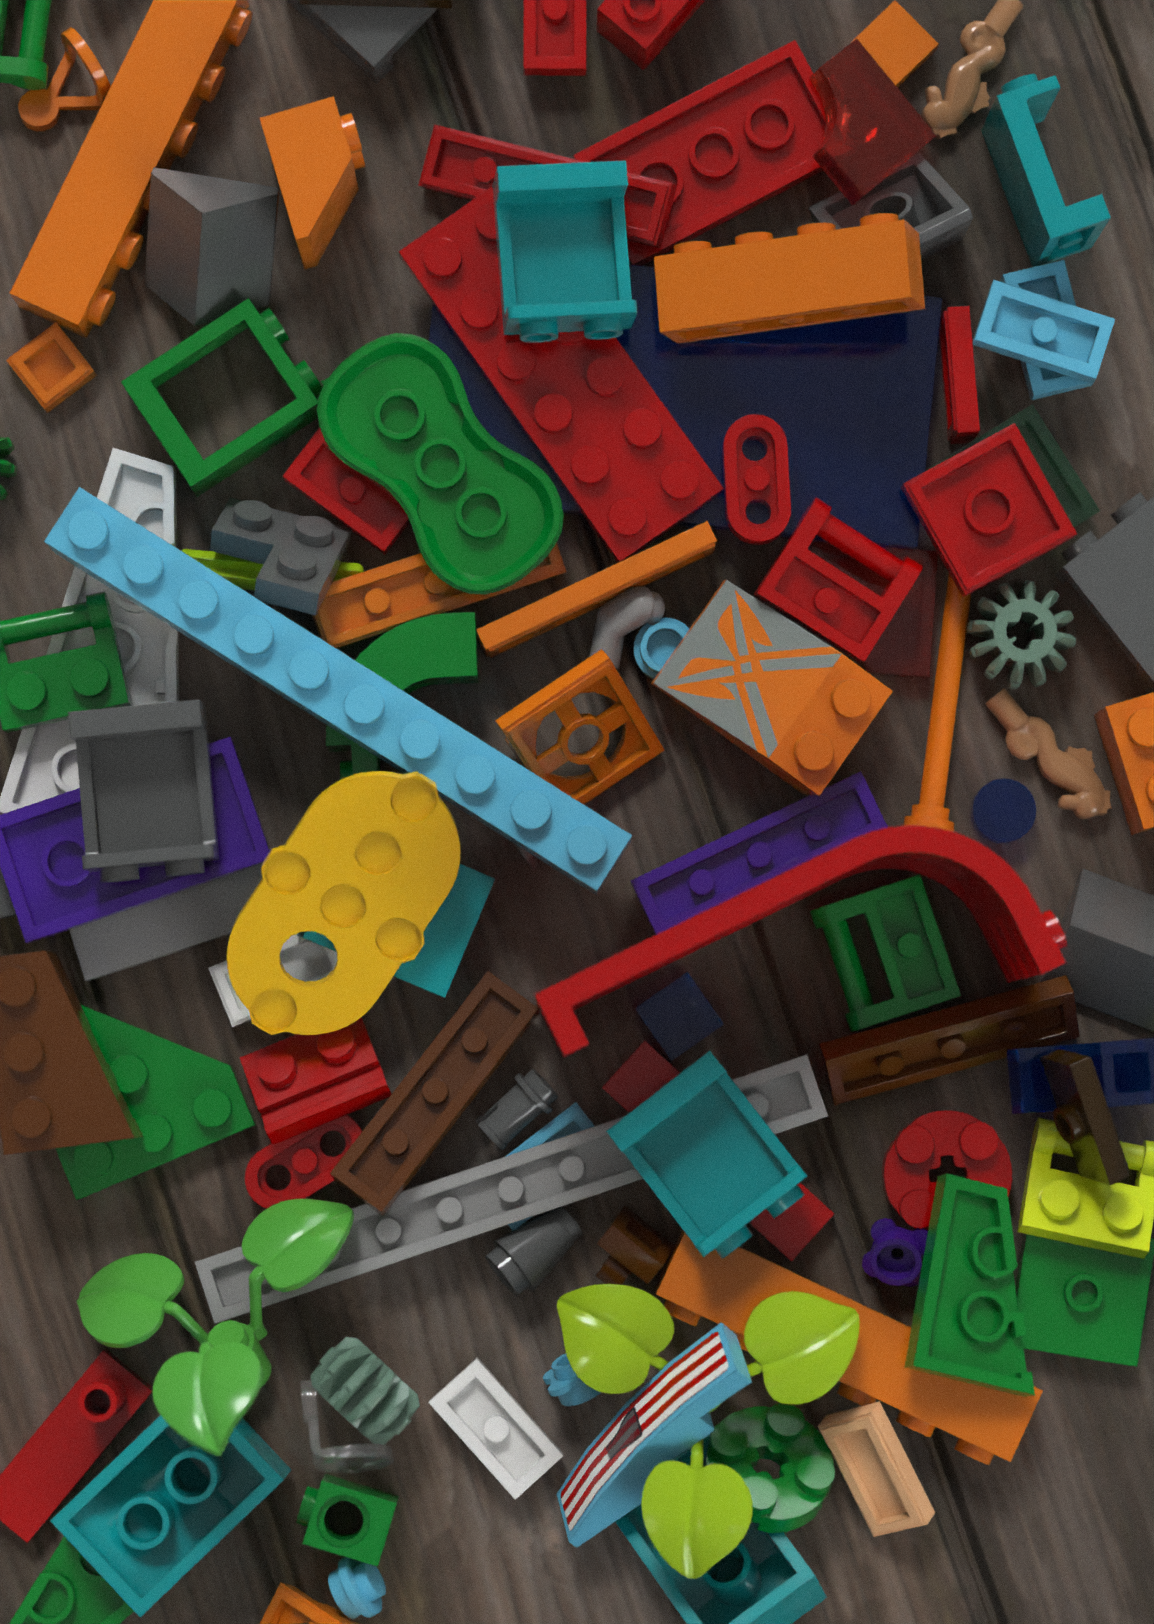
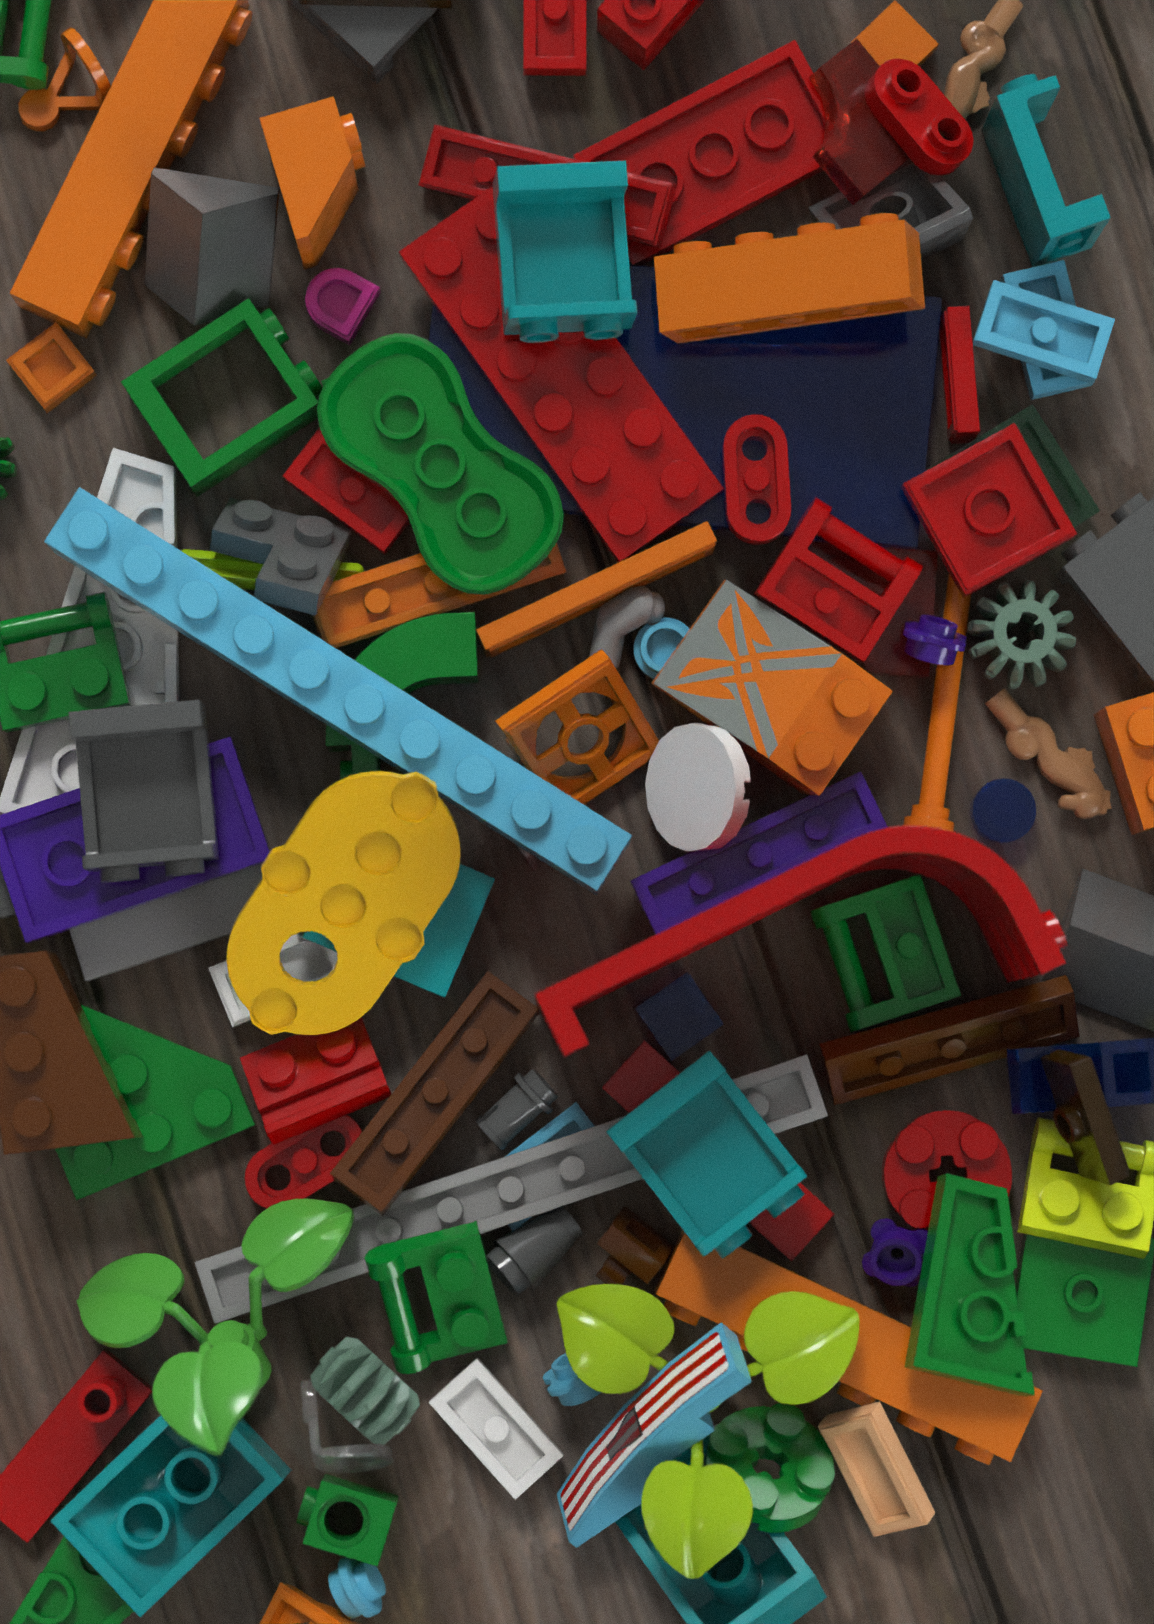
none -> dark pink tile [305,268,381,346]
none -> green plate [364,1221,508,1374]
none -> white tile [645,723,751,852]
none -> red plate [865,58,974,176]
none -> dark purple plate [903,615,967,666]

